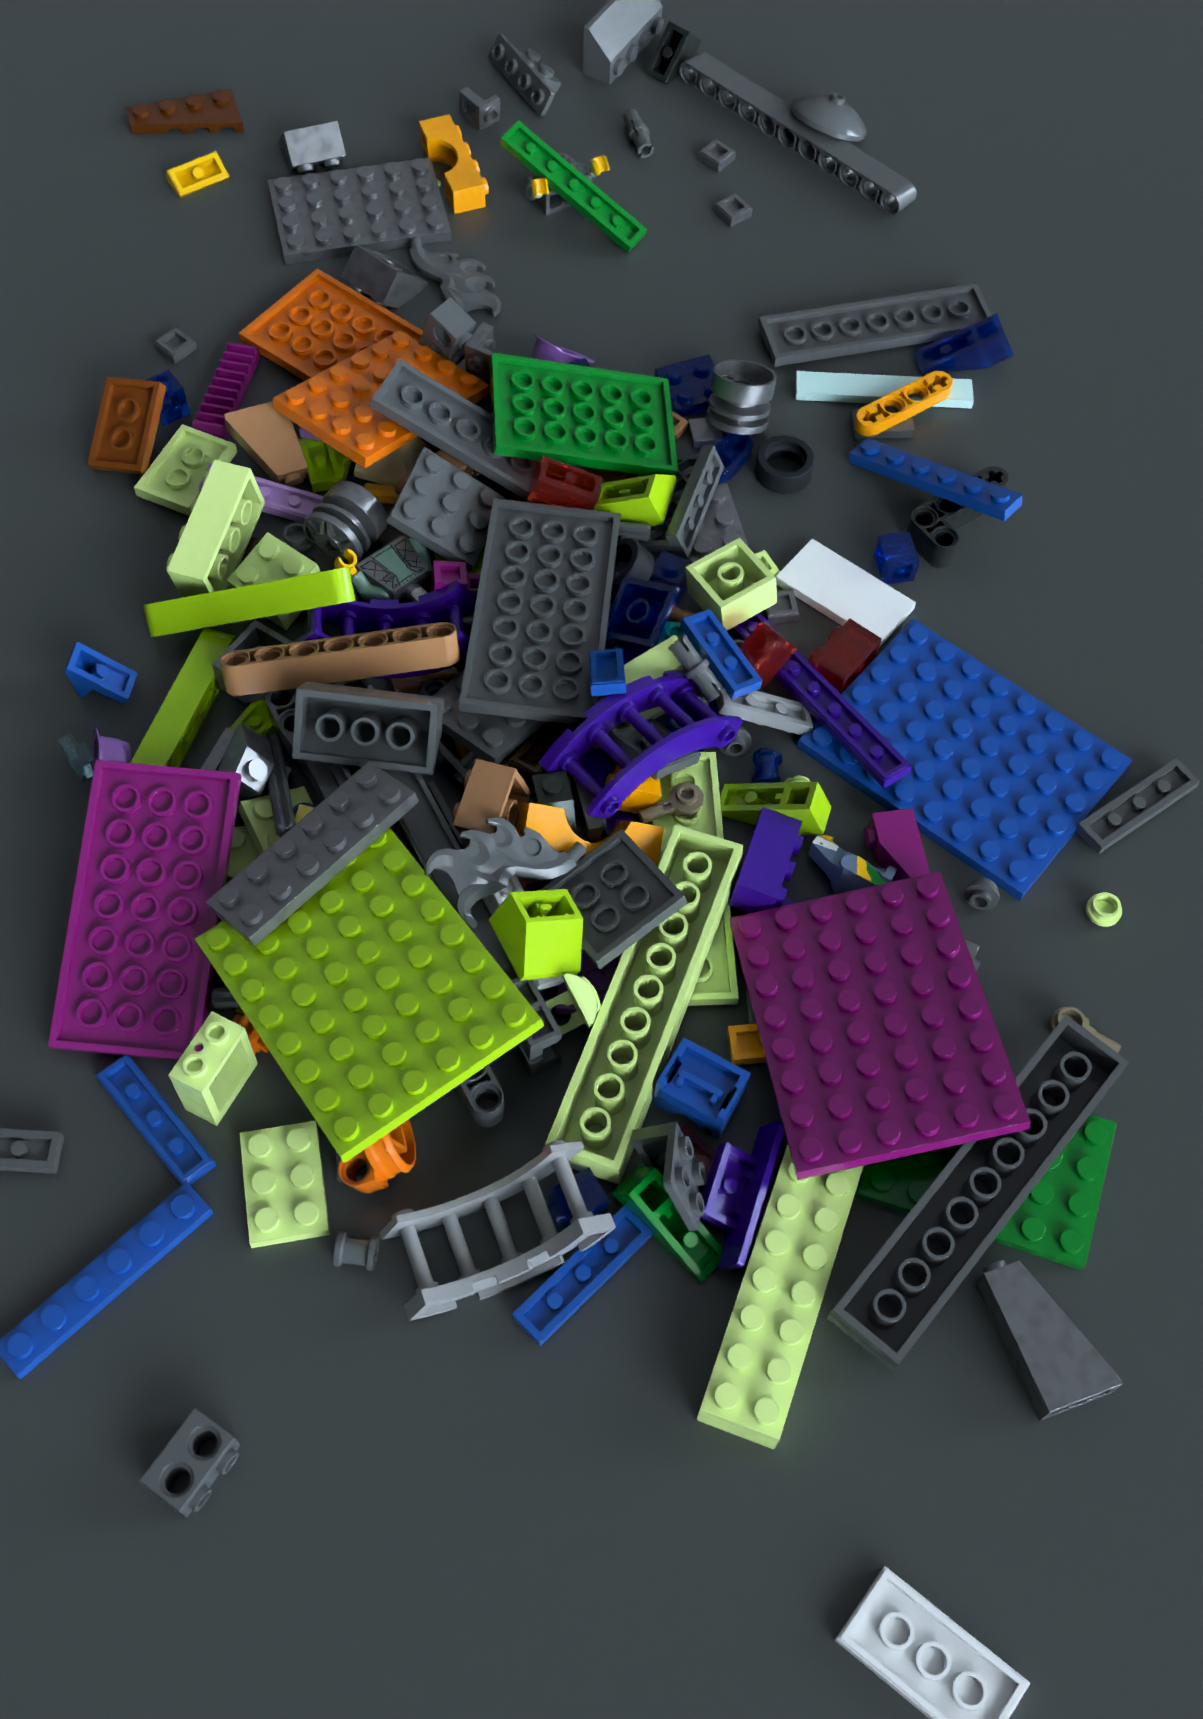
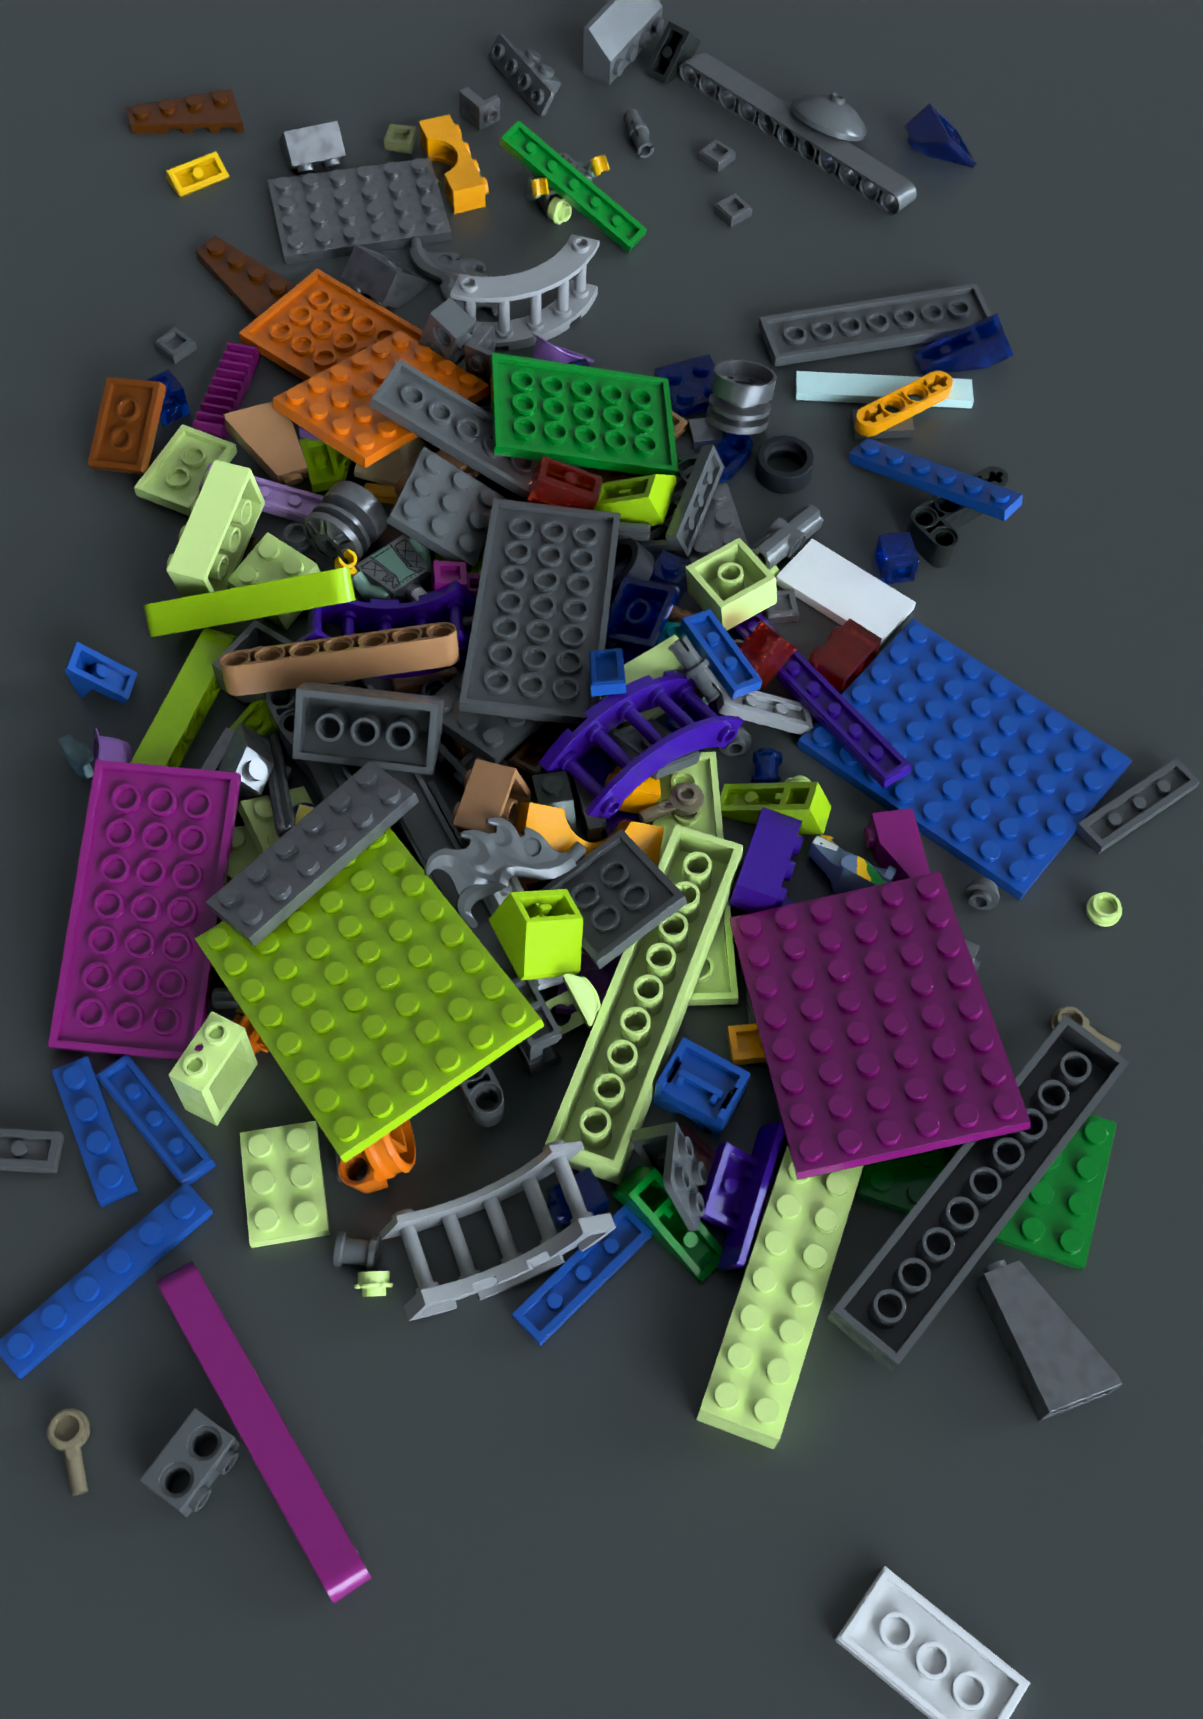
none -> dark tan plate [47,1408,90,1496]
none -> blue plate [51,1056,139,1207]
none -> magenta beam [156,1261,372,1603]
none -> reddish brown wing [196,236,296,320]
none -> yellowish green plate [354,1271,393,1297]
none -> olive plate [384,123,417,154]
none -> light grey fence [450,234,600,350]
none -> yellowish green plate [547,197,572,225]
none -> dark grey piece [750,504,824,570]
none -> clear blue slope [905,103,977,168]

